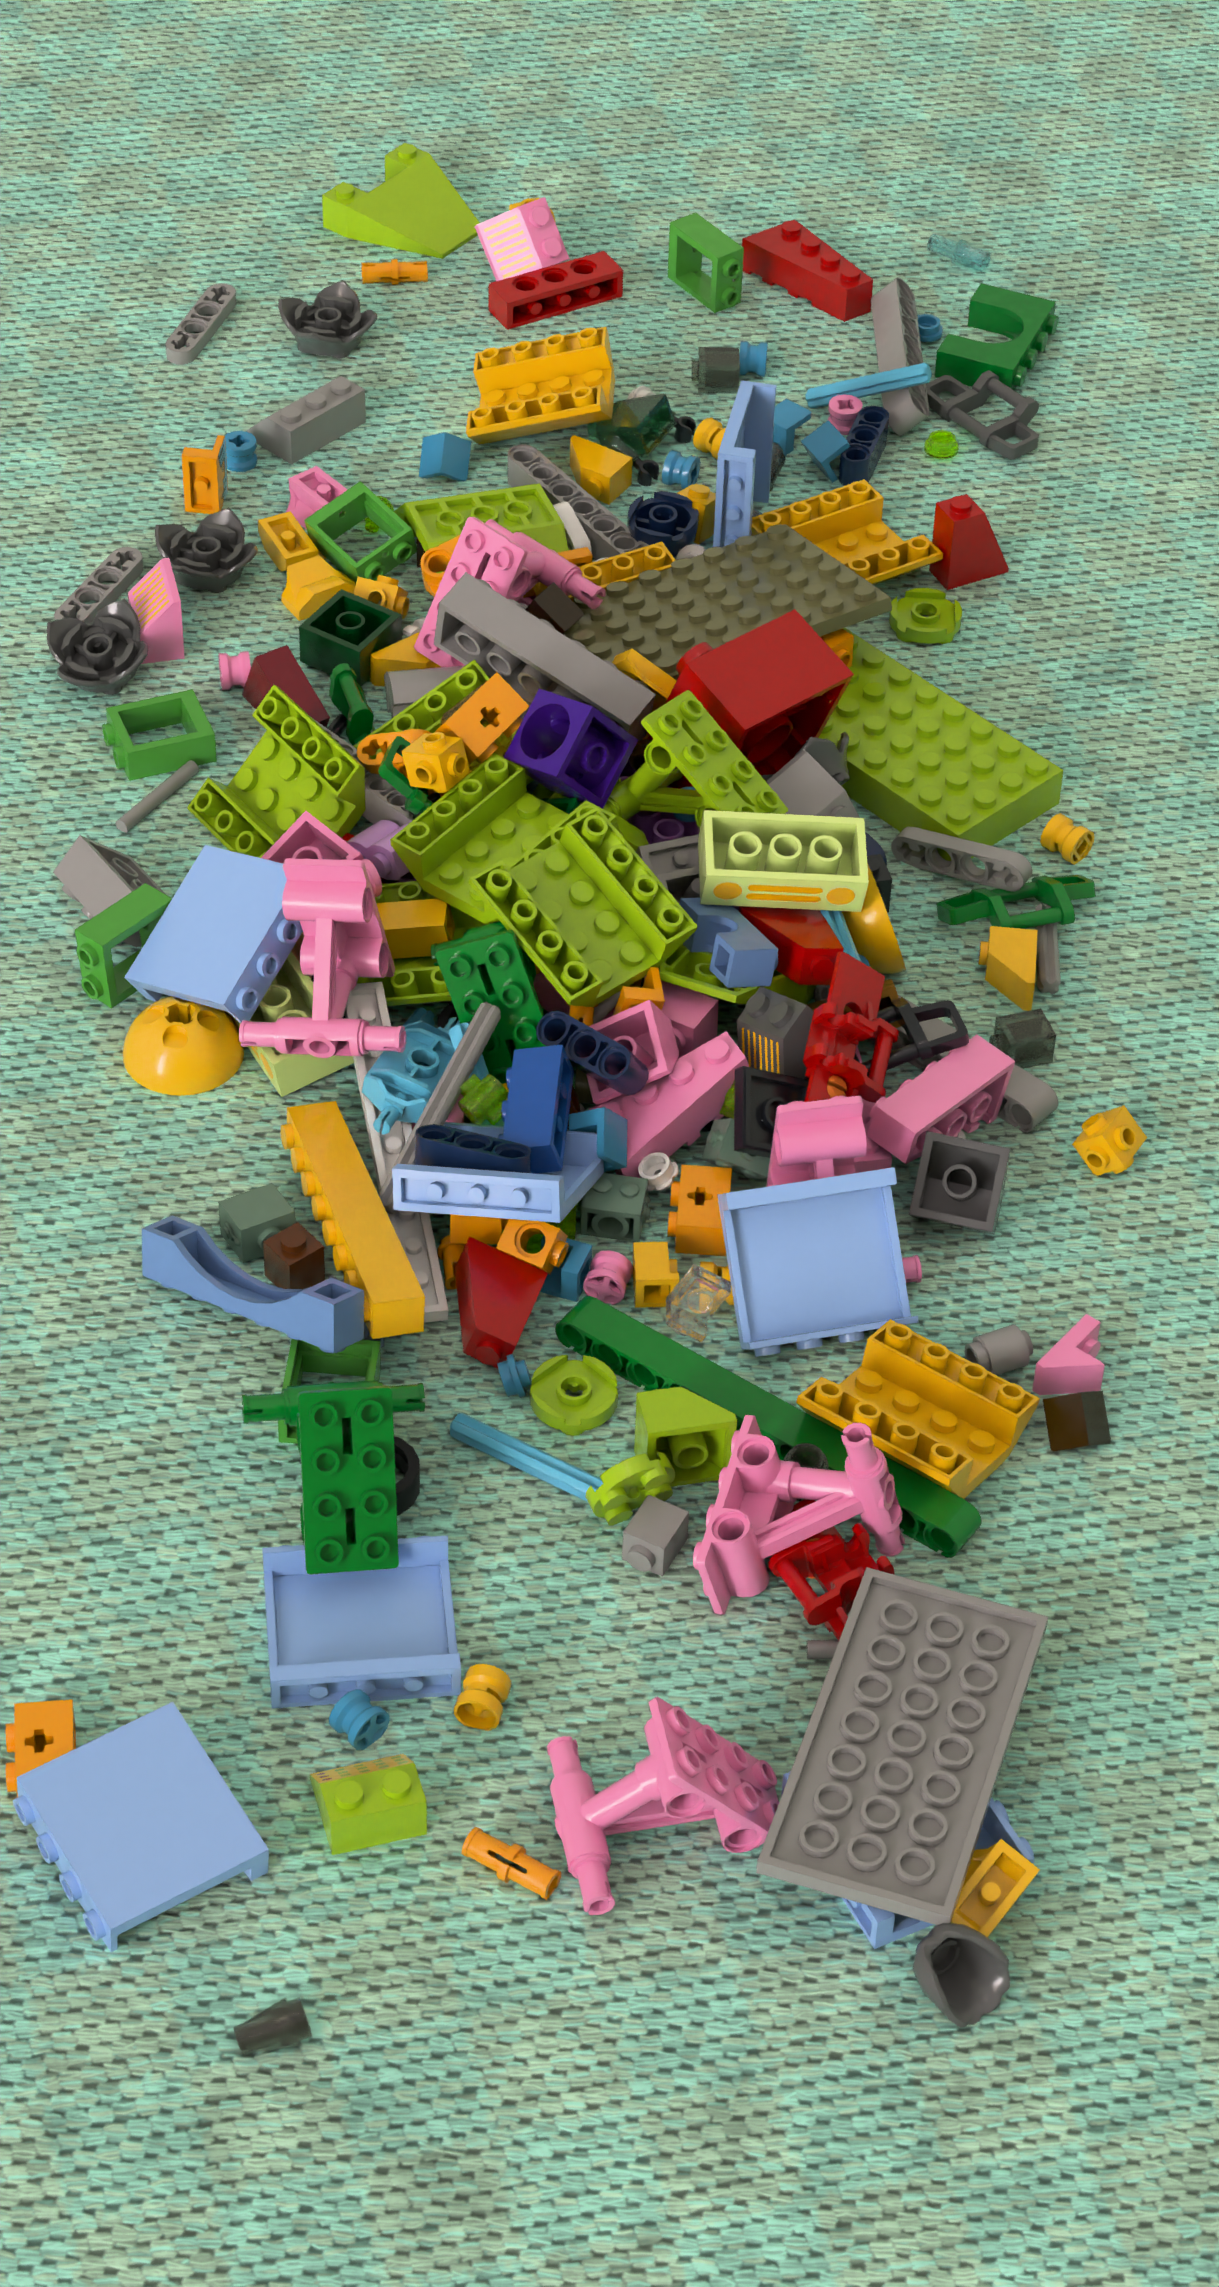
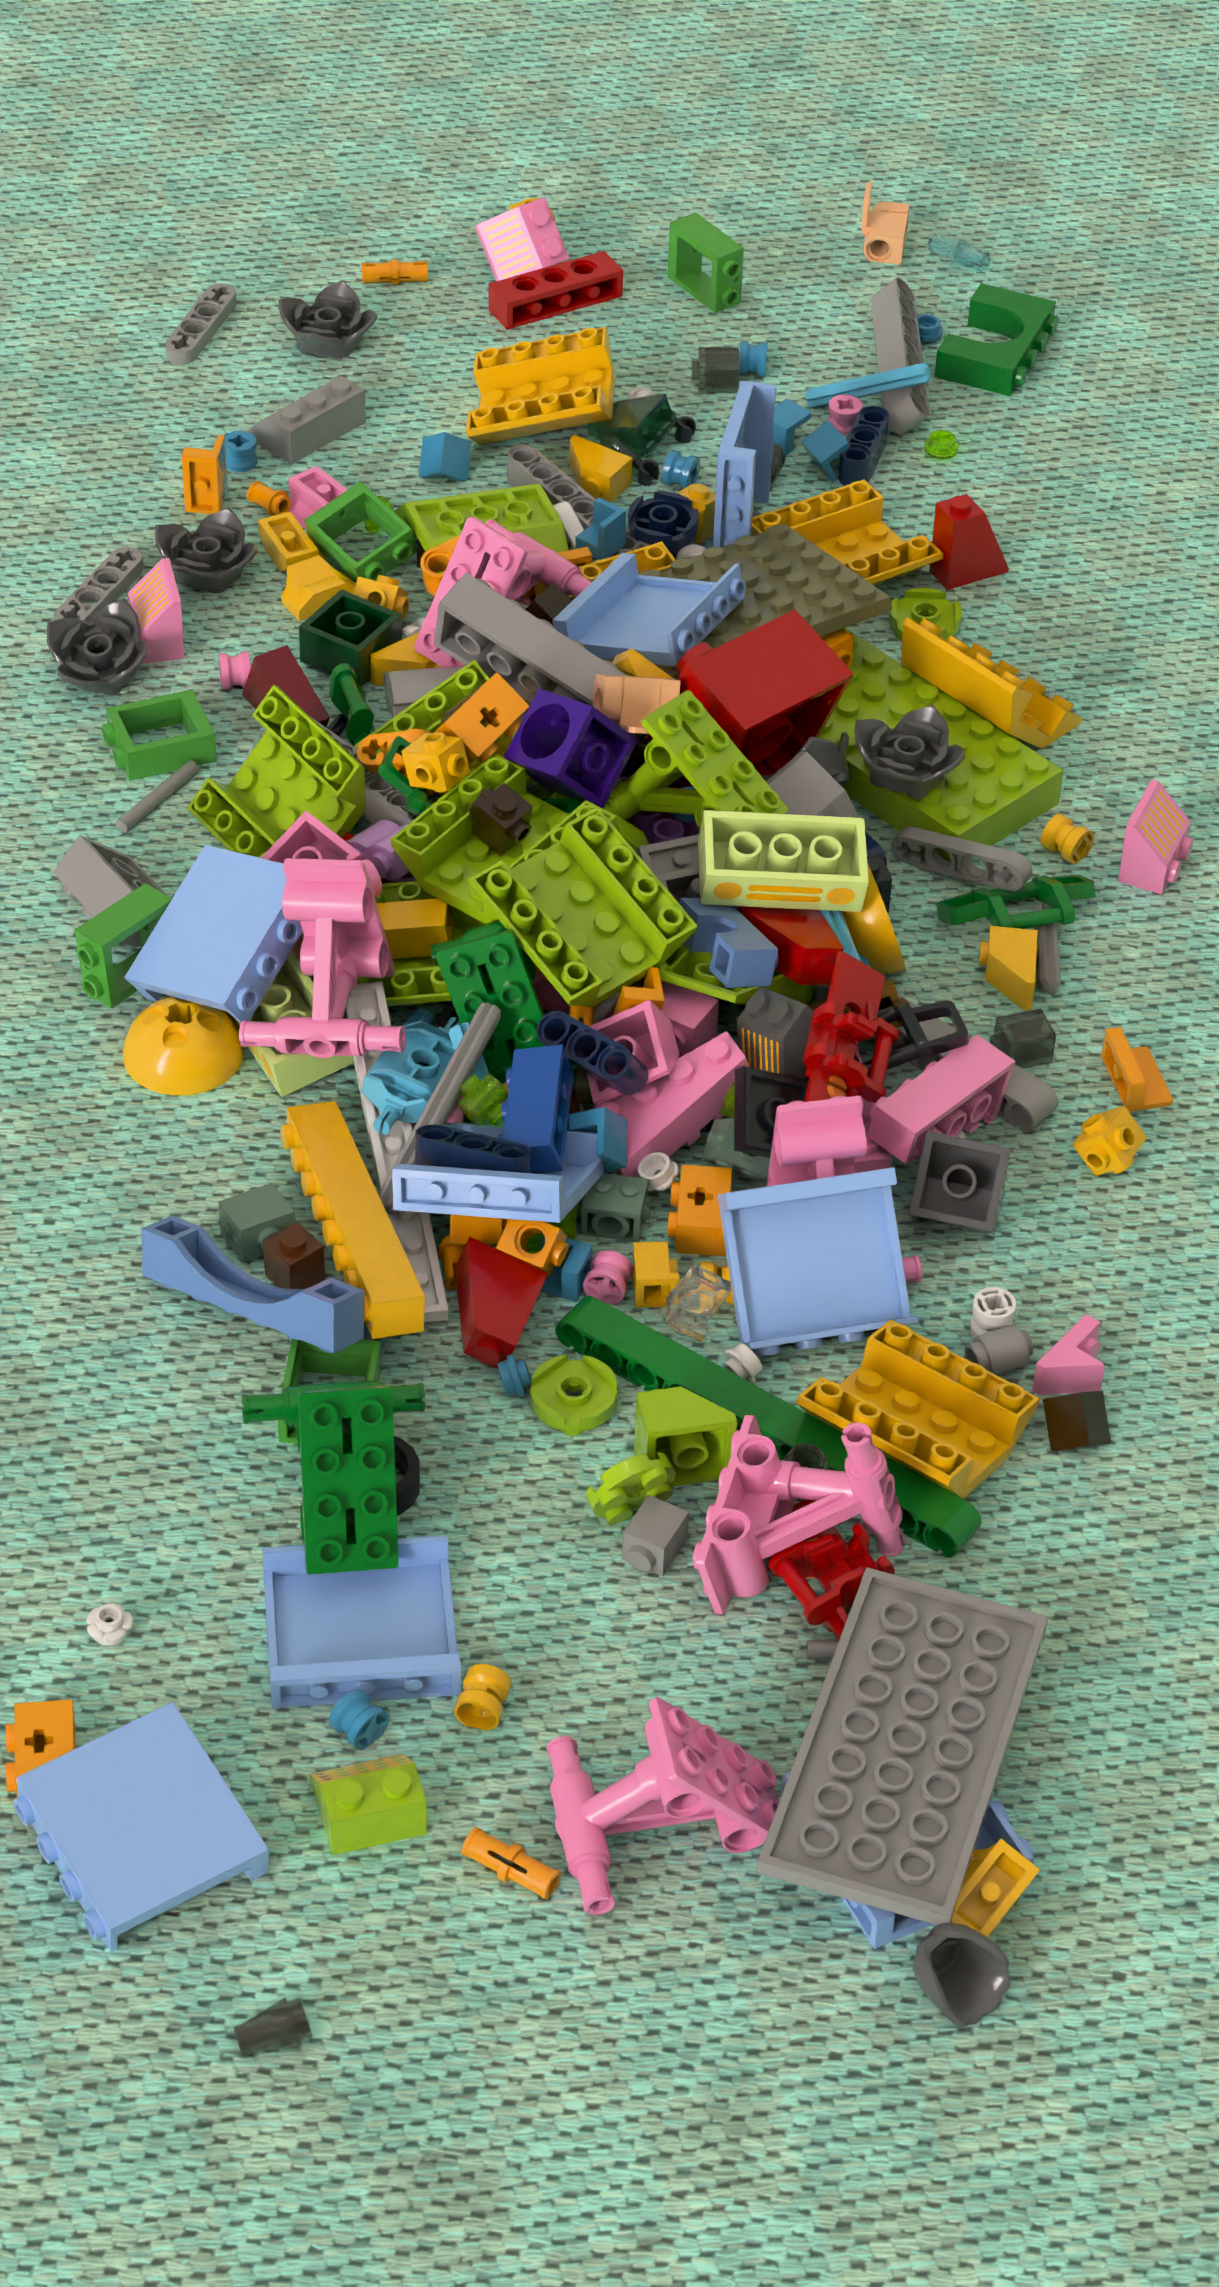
lime wedge [322,143,480,259] -> none
medium azure axle [450,1413,603,1502] -> none
yellow wheel [693,417,726,460] -> none
red wedge [742,219,873,322] -> none
dark grey bar [926,370,1039,460] -> none
none -> white plate [87,1603,133,1645]
none -> light orange pin [247,481,291,516]
none -> dark brown brick [469,783,533,857]
none -> light blue panel [552,553,746,667]
none -> dark azure panel [575,498,626,560]
none -> light nougat piece [593,674,680,734]
none -> white plate [723,1343,763,1384]
none -> dark grey brick [854,704,965,799]
none -> light nougat piece [861,182,910,265]
none -> yellow slope [901,617,1083,749]
none -> white wheel [970,1287,1017,1338]
none -> light orange panel [1101,1027,1173,1112]
none -> bright pink slope [1118,779,1194,895]

